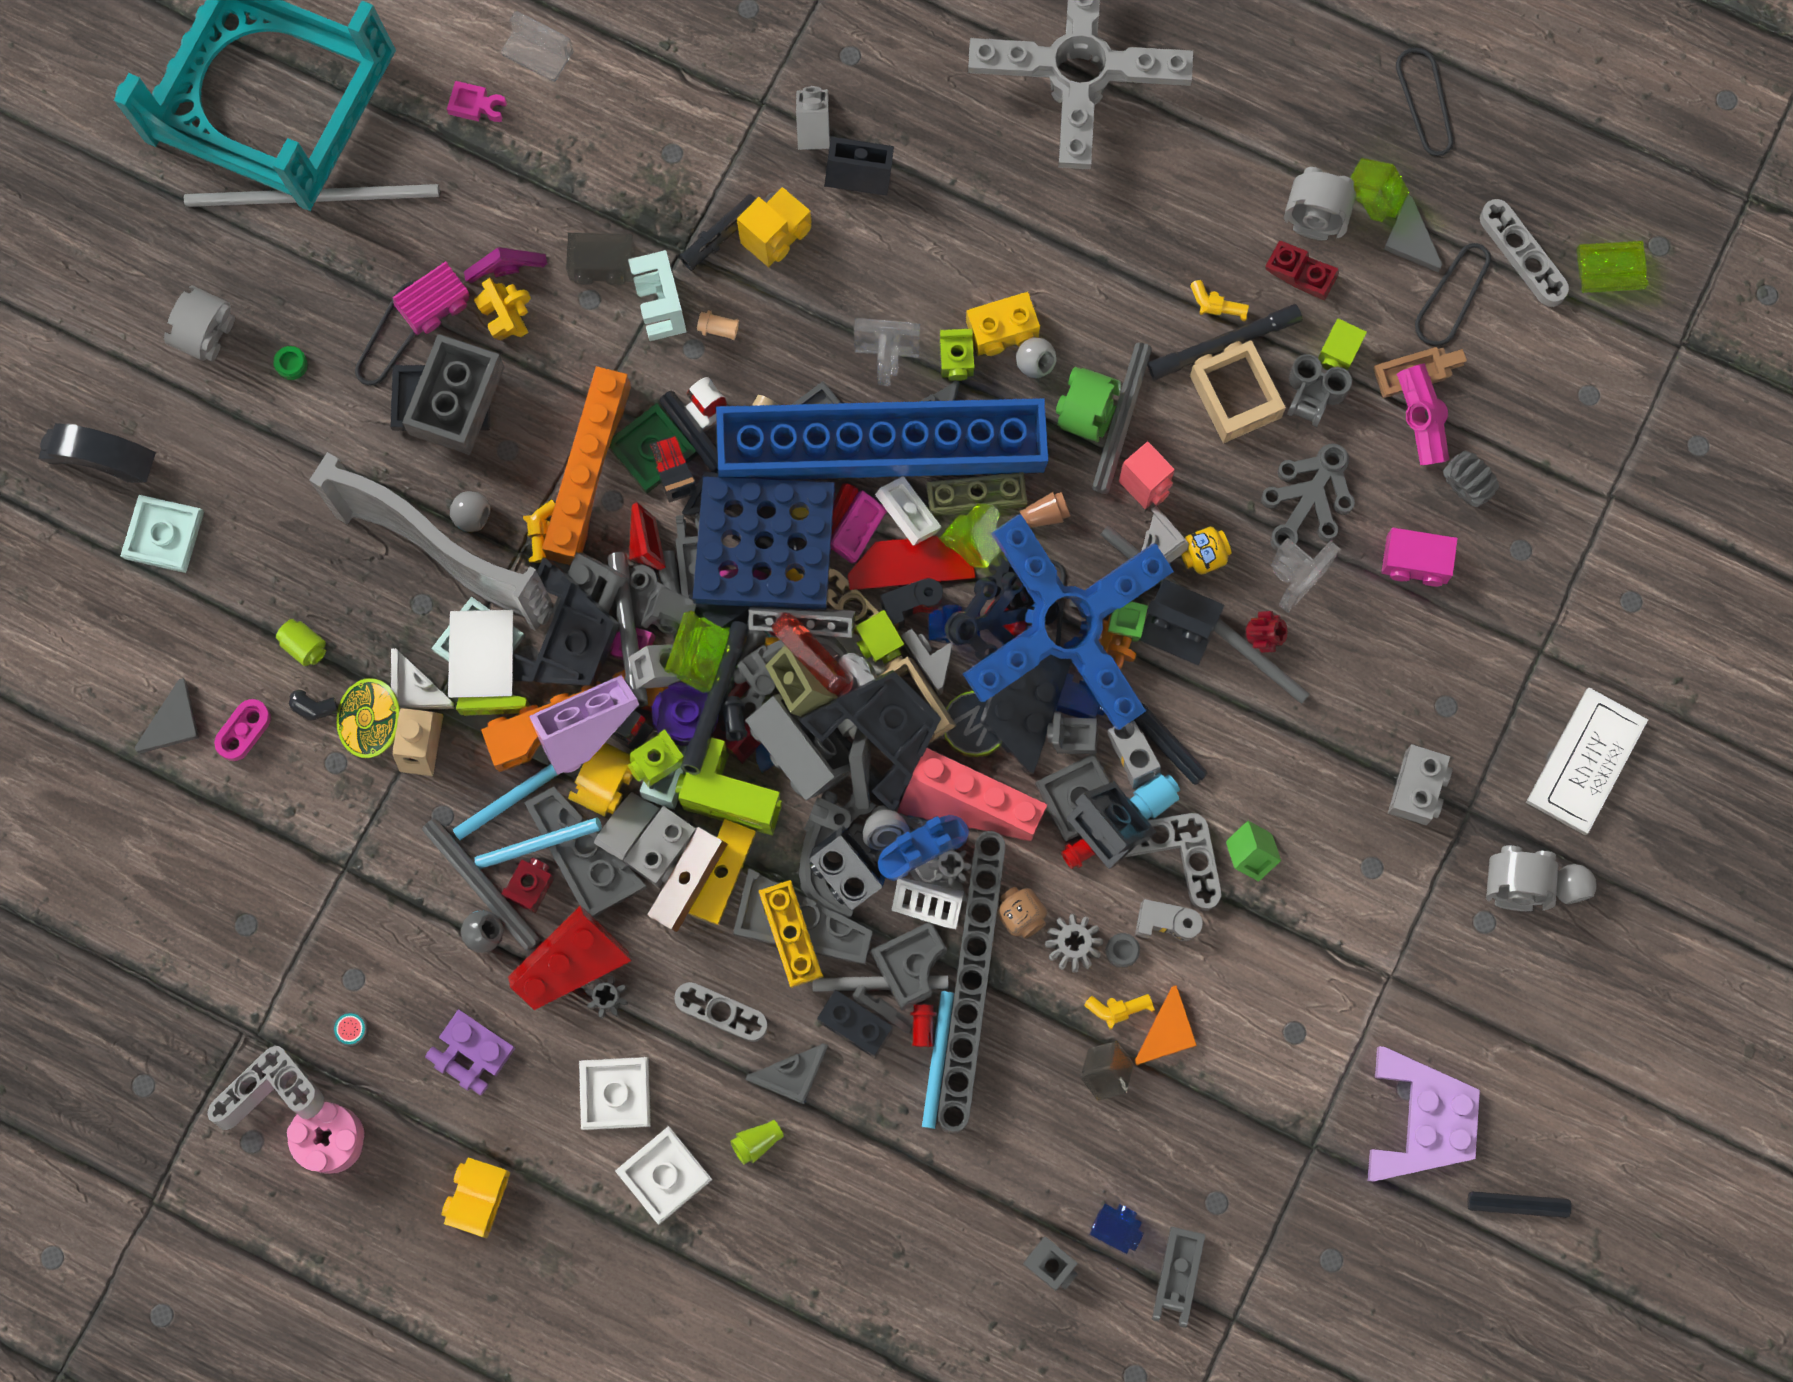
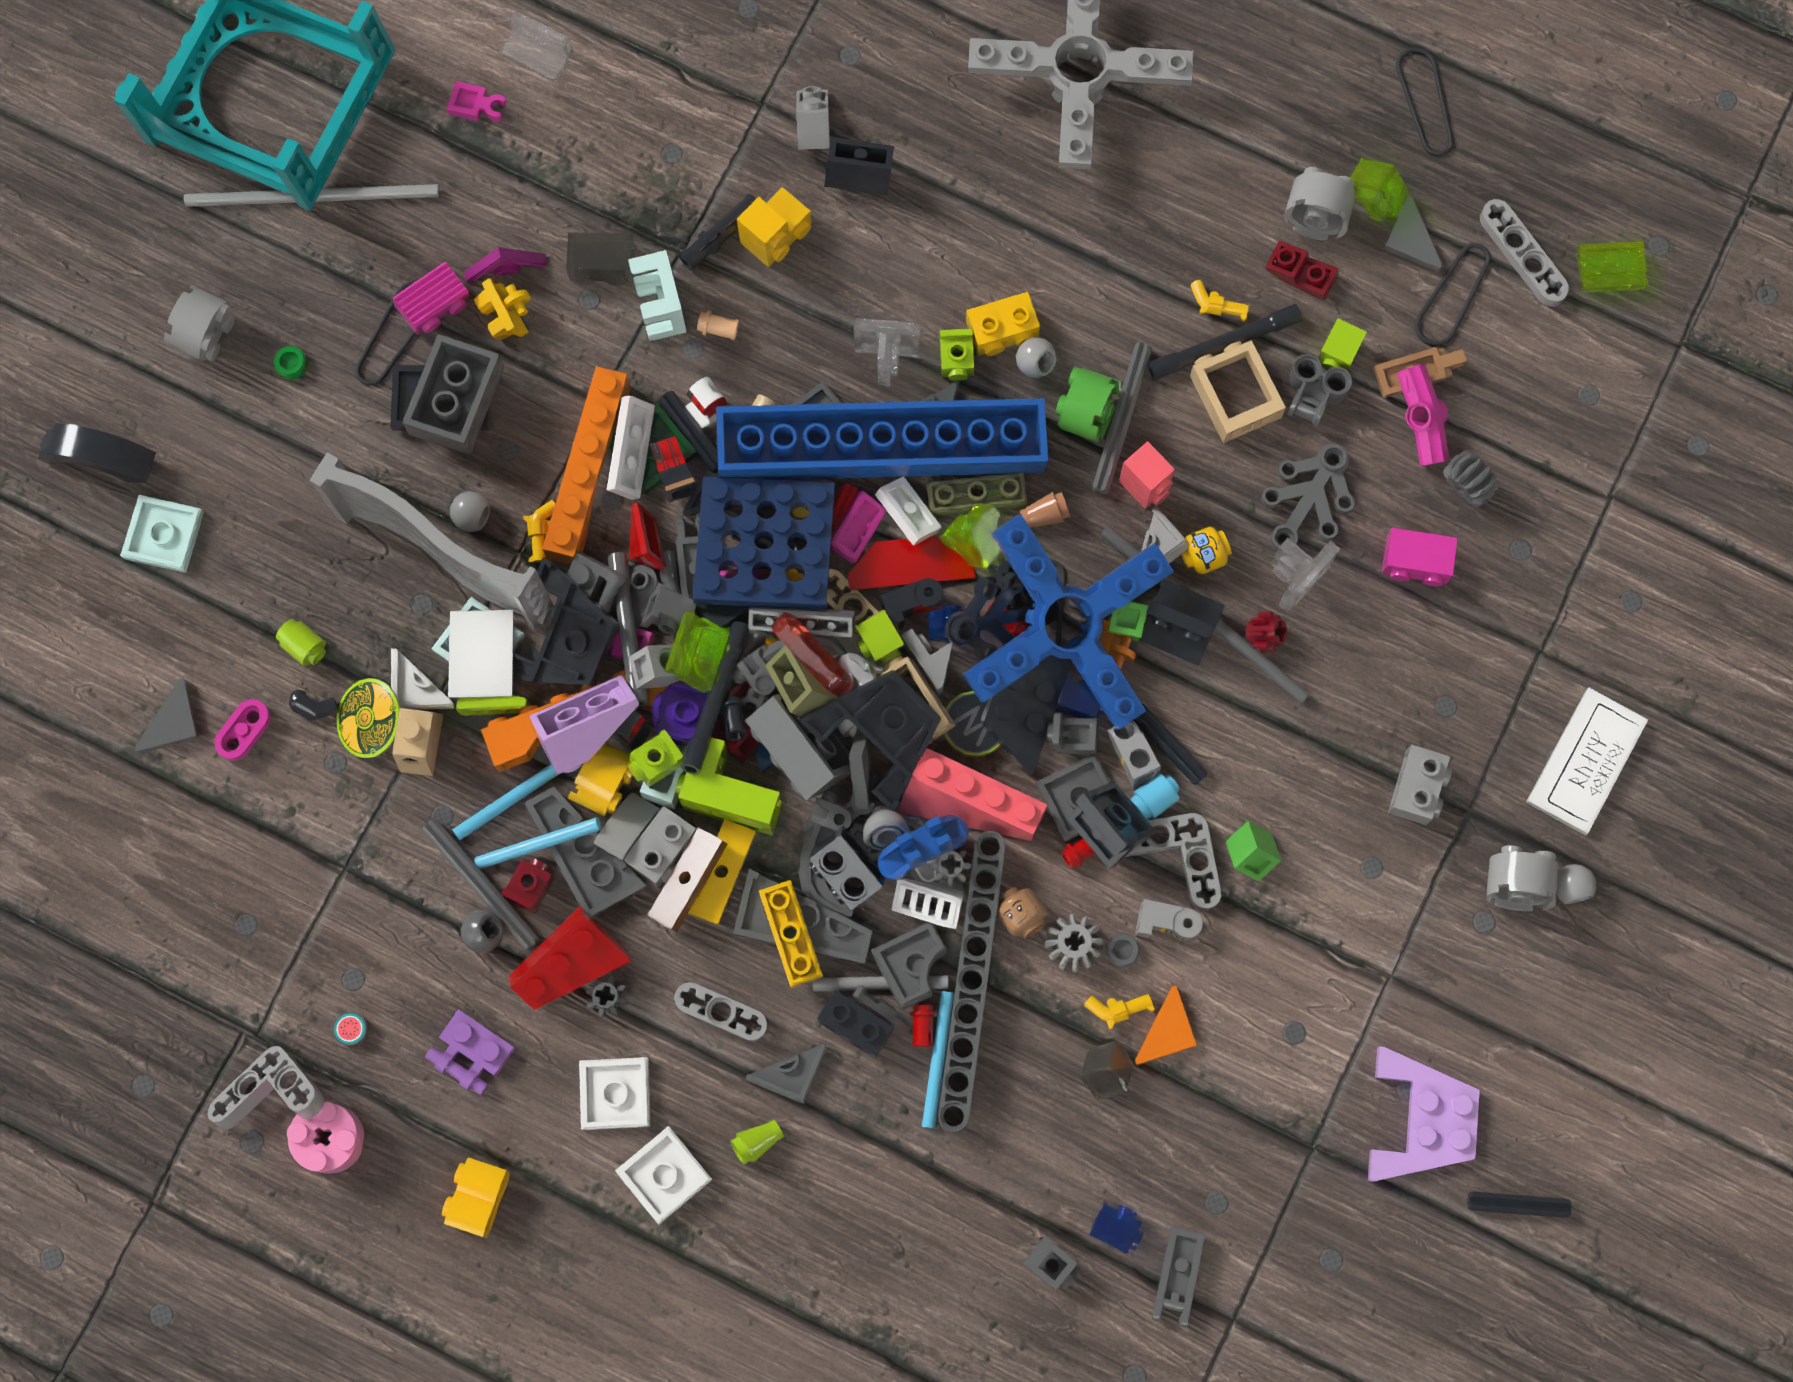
none -> white plate [607,395,655,500]

